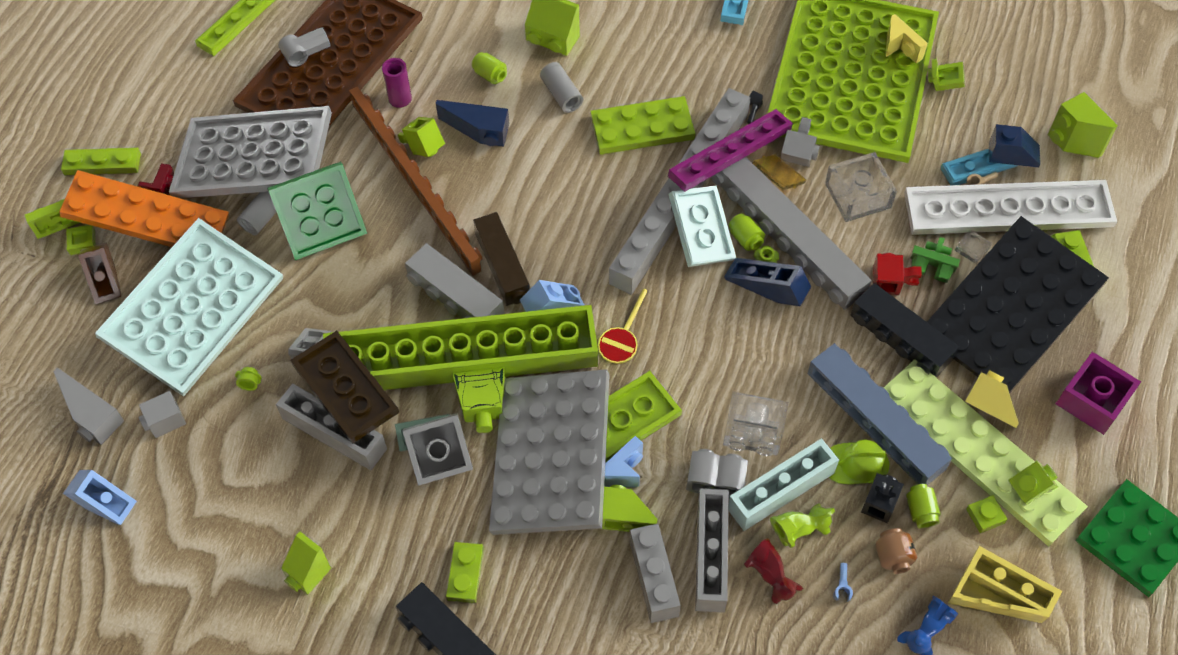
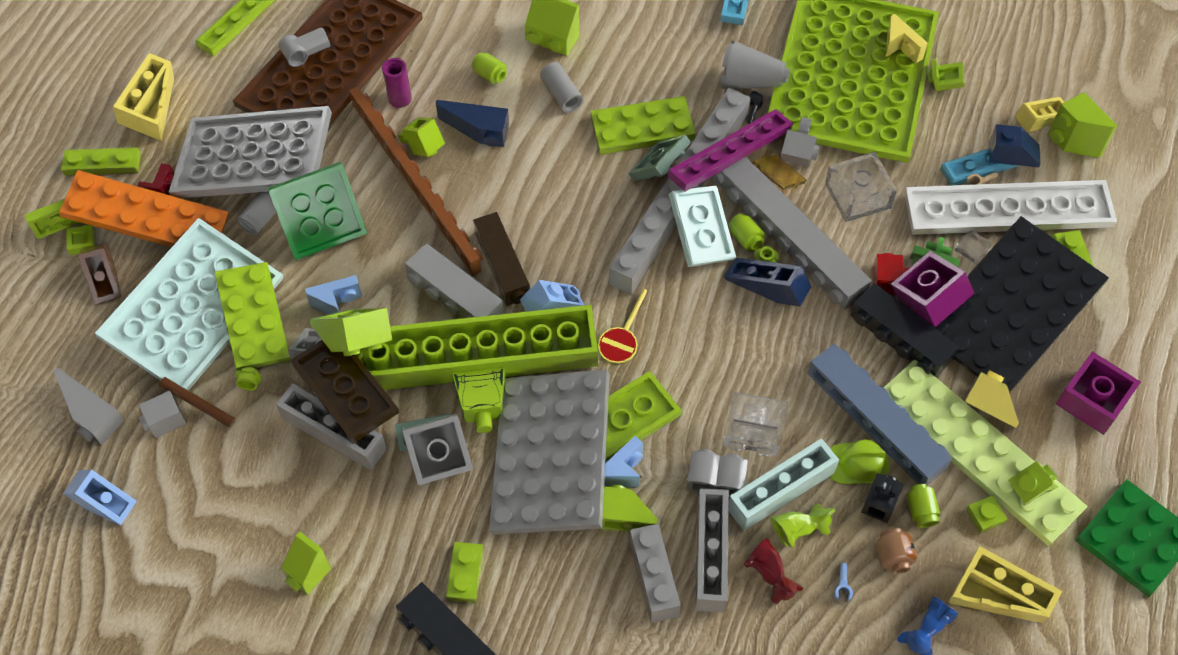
none -> light yellow wedge [113,53,174,141]
none -> reddish brown bar [159,377,235,428]
none -> lime plate [215,262,290,372]
none -> light blue slope [305,275,362,315]
none -> lime slope [310,308,392,356]
none -> sand green plate [628,135,691,181]
none -> light grey cone [721,41,790,89]
none -> magenta brick [891,251,974,327]
none -> light yellow slope [1015,97,1064,132]

